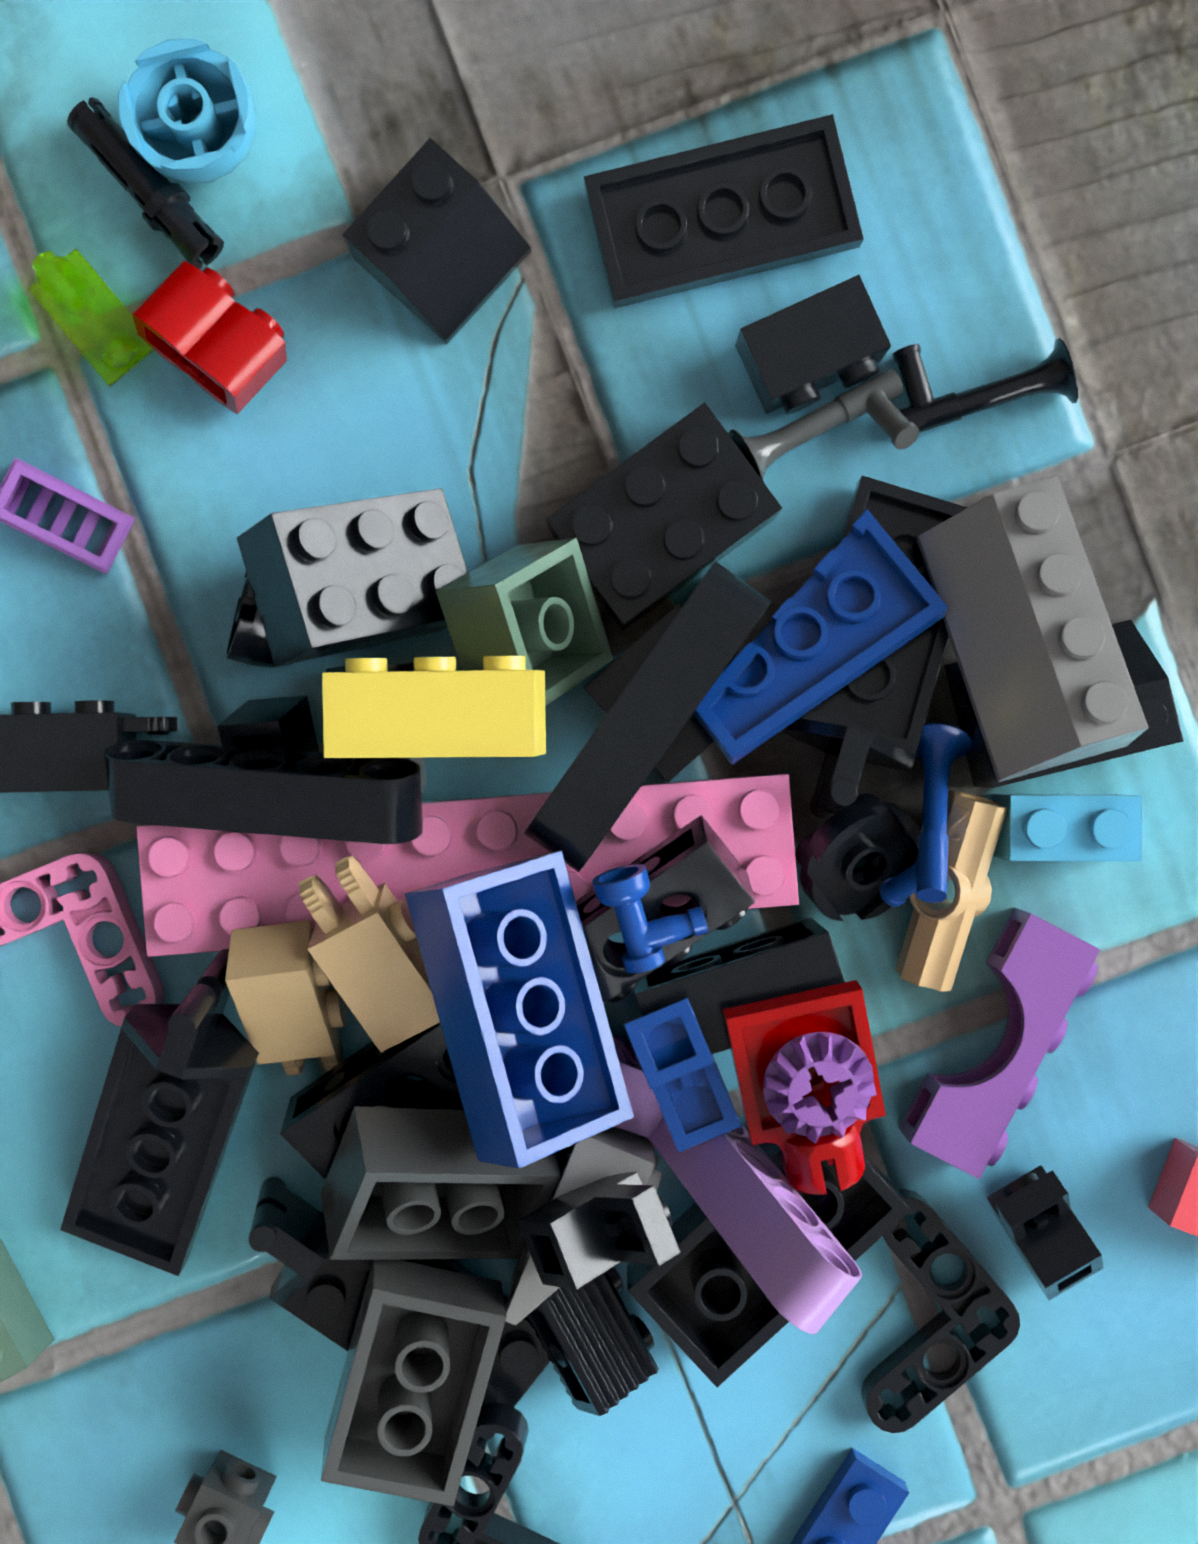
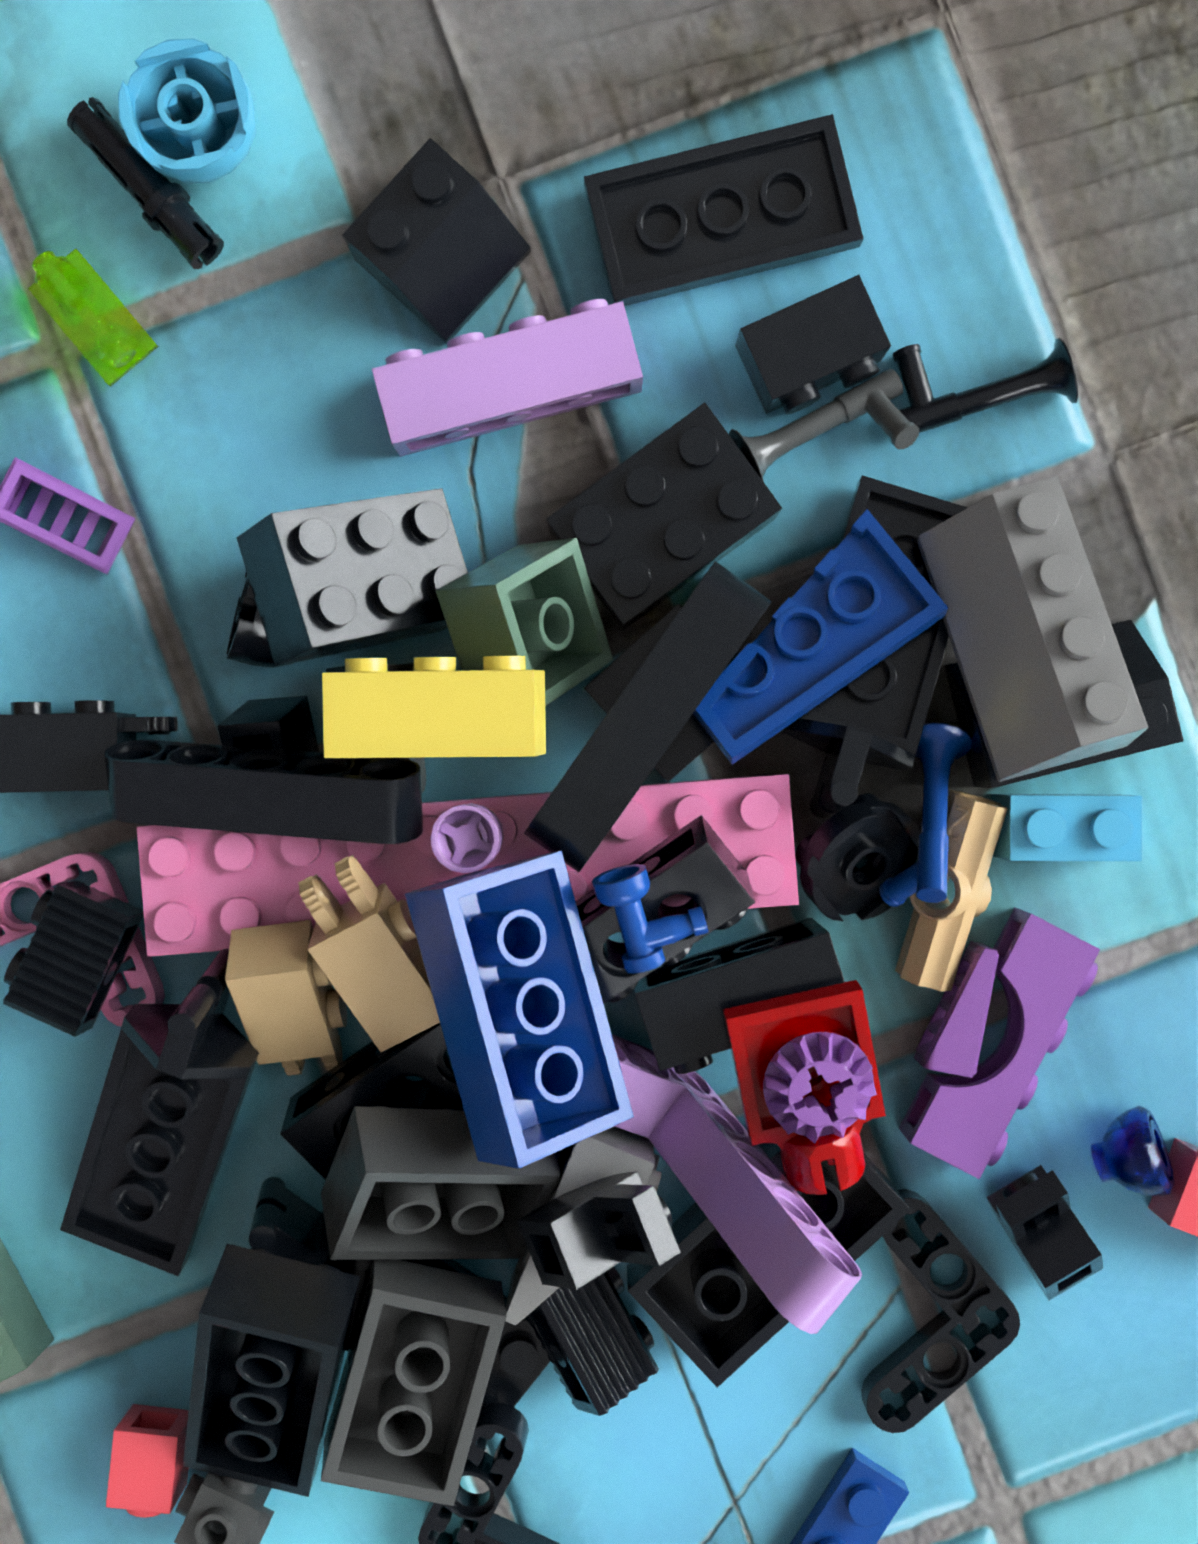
red brick [132,261,287,415] -> none
blue slope [624,998,742,1153] -> none
none -> black brick [3,880,144,1037]
none -> coral brick [106,1404,189,1518]
none -> black brick [183,1243,360,1497]
none -> lavender brick [372,299,643,457]
none -> lavender wheel [430,803,504,874]
none -> medium lavender slope [914,941,999,1078]
none -> clear blue brick [1091,1105,1175,1196]

